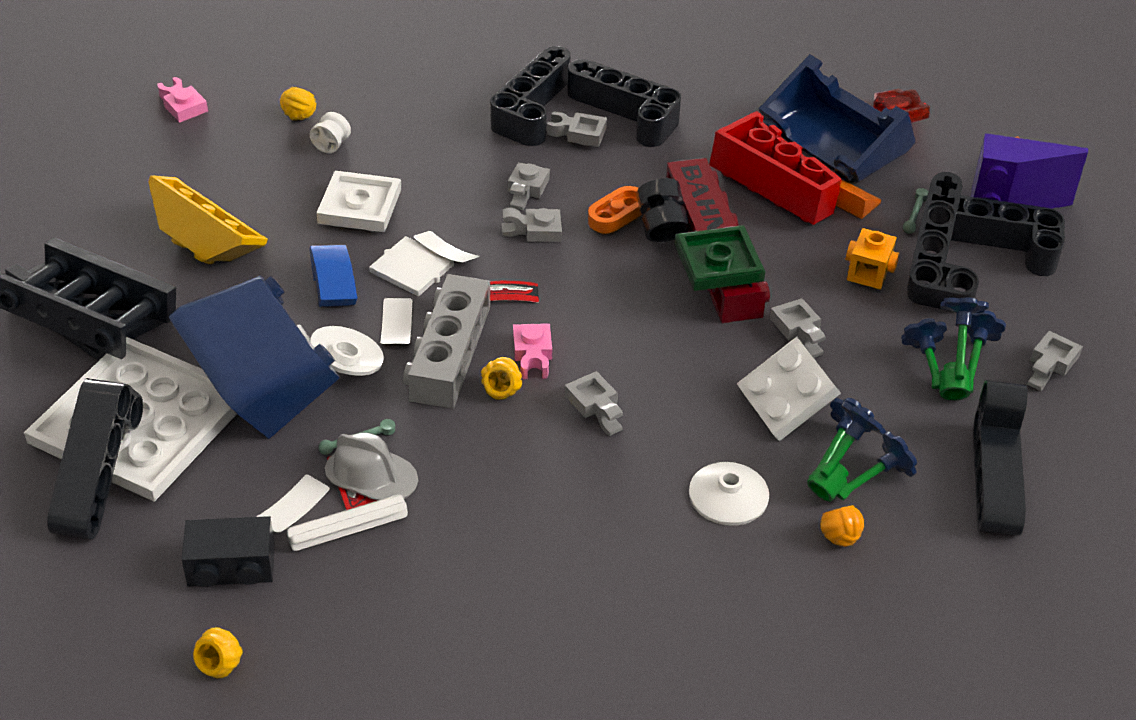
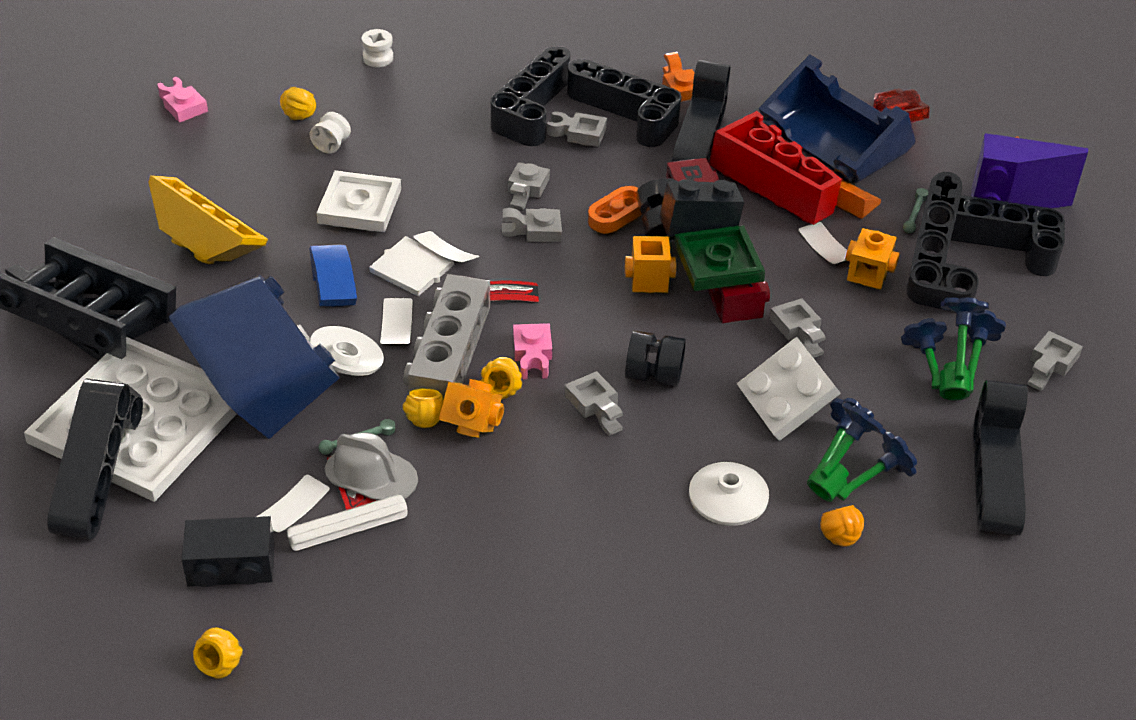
none -> white wheel [361,29,393,67]
none -> yellow piece [403,388,444,428]
none -> light orange brick [439,379,504,438]
none -> light orange brick [625,236,676,293]
none -> black wheel [625,330,686,386]
none -> black brick [660,179,744,237]
none -> orange plate [662,52,695,101]
none -> black beam [672,60,731,163]
none -> white sticker [799,222,847,264]

